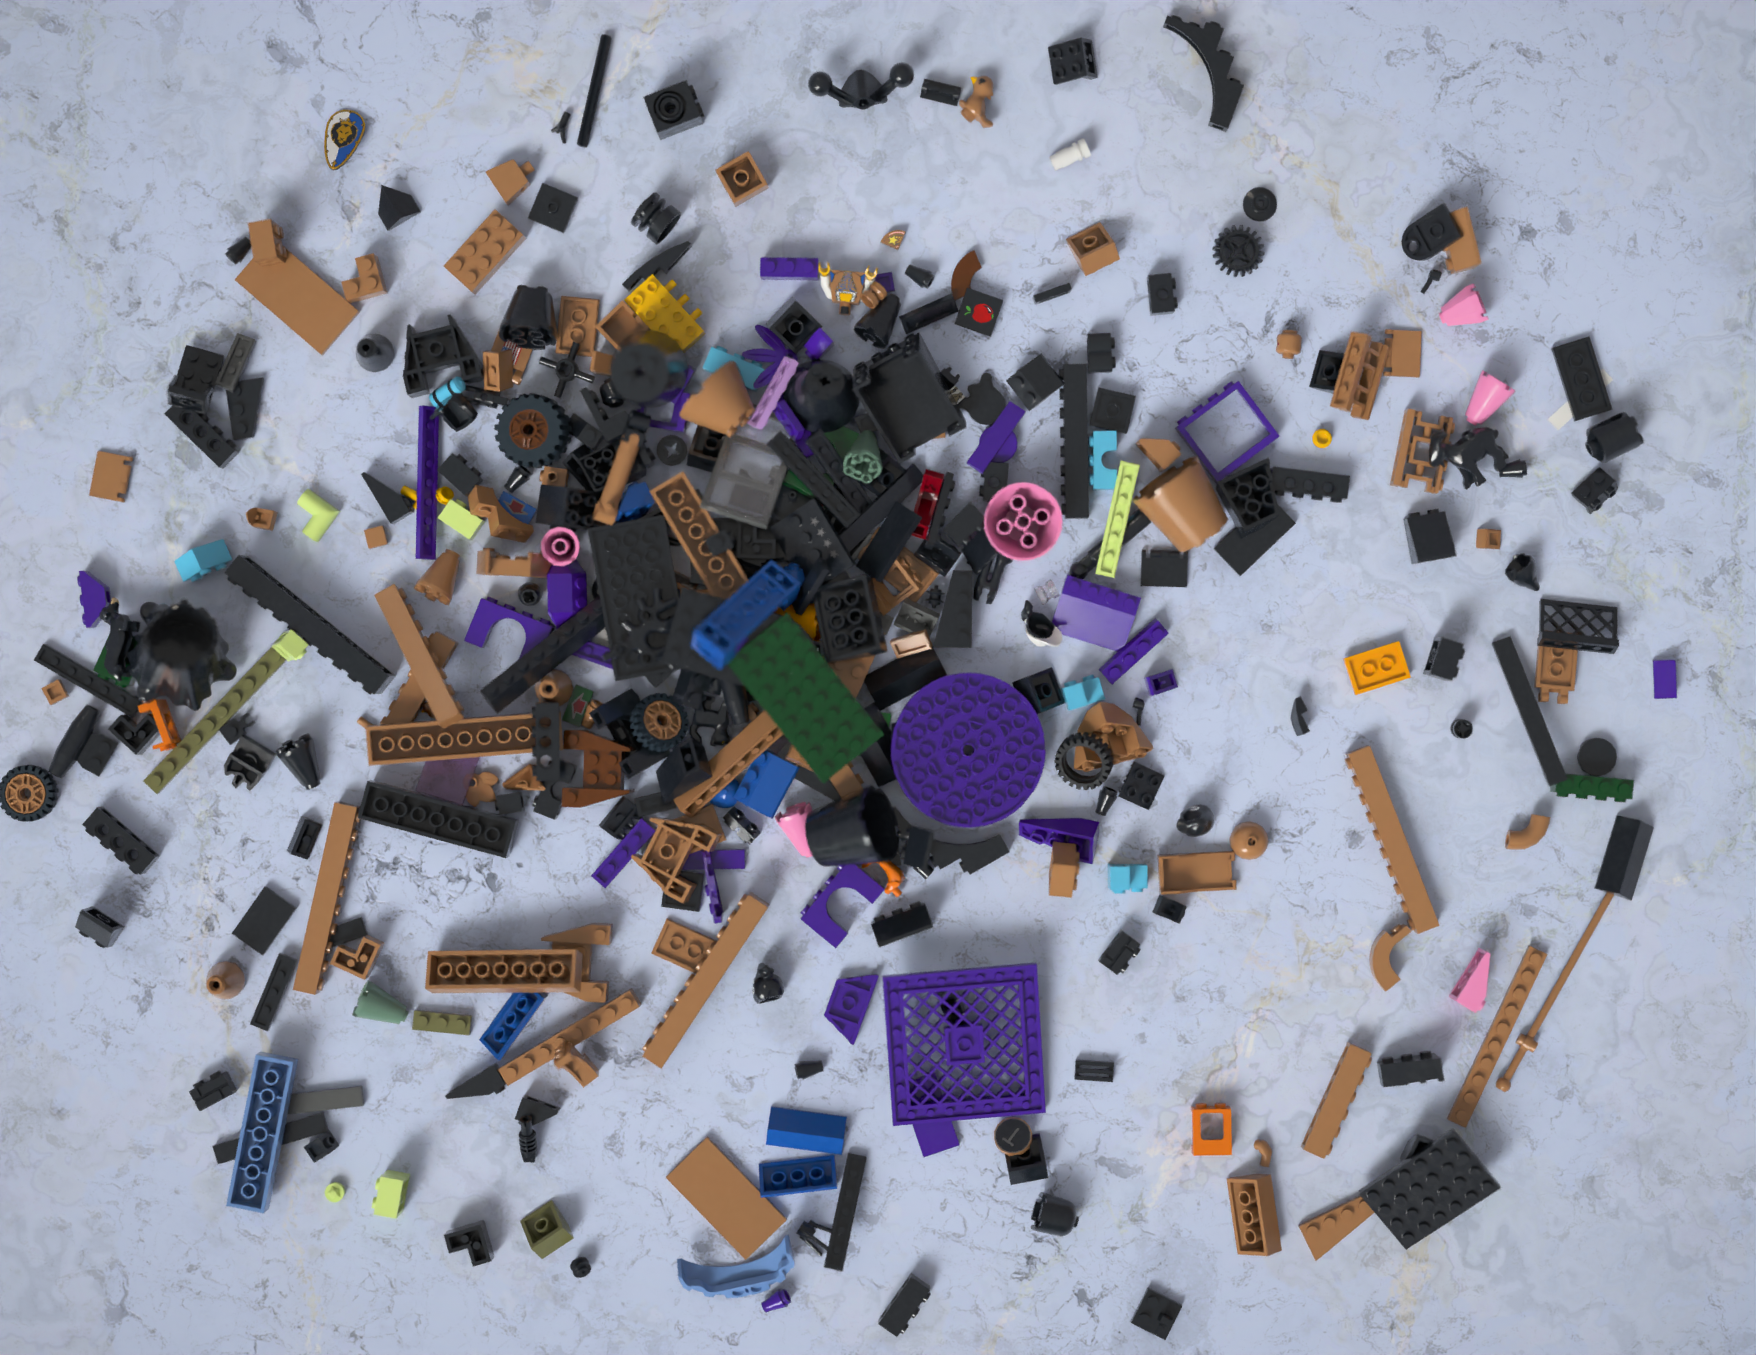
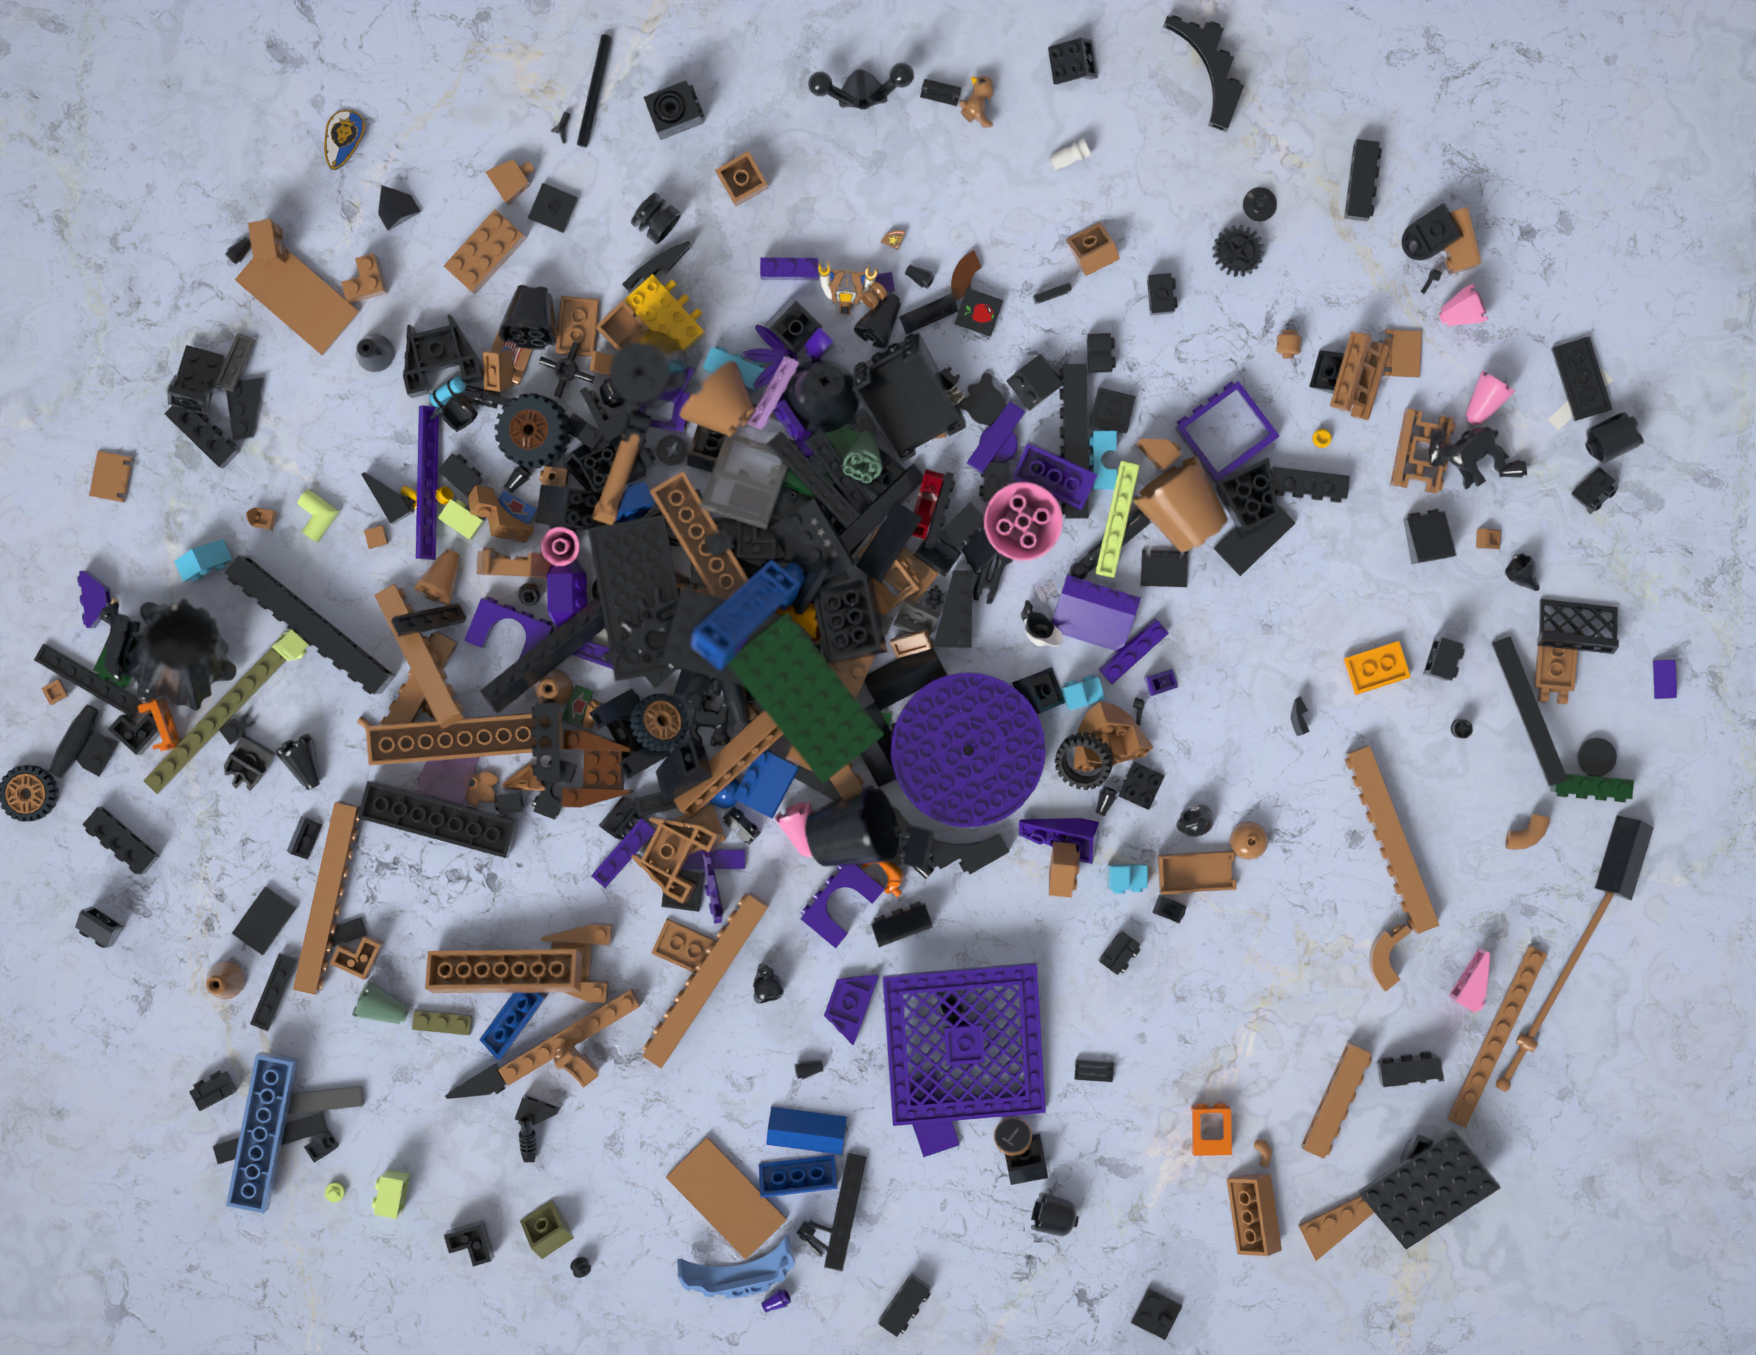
none -> black plate [391,603,466,637]
none -> dark purple slope [1012,441,1098,510]
none -> black brick [1344,139,1382,221]

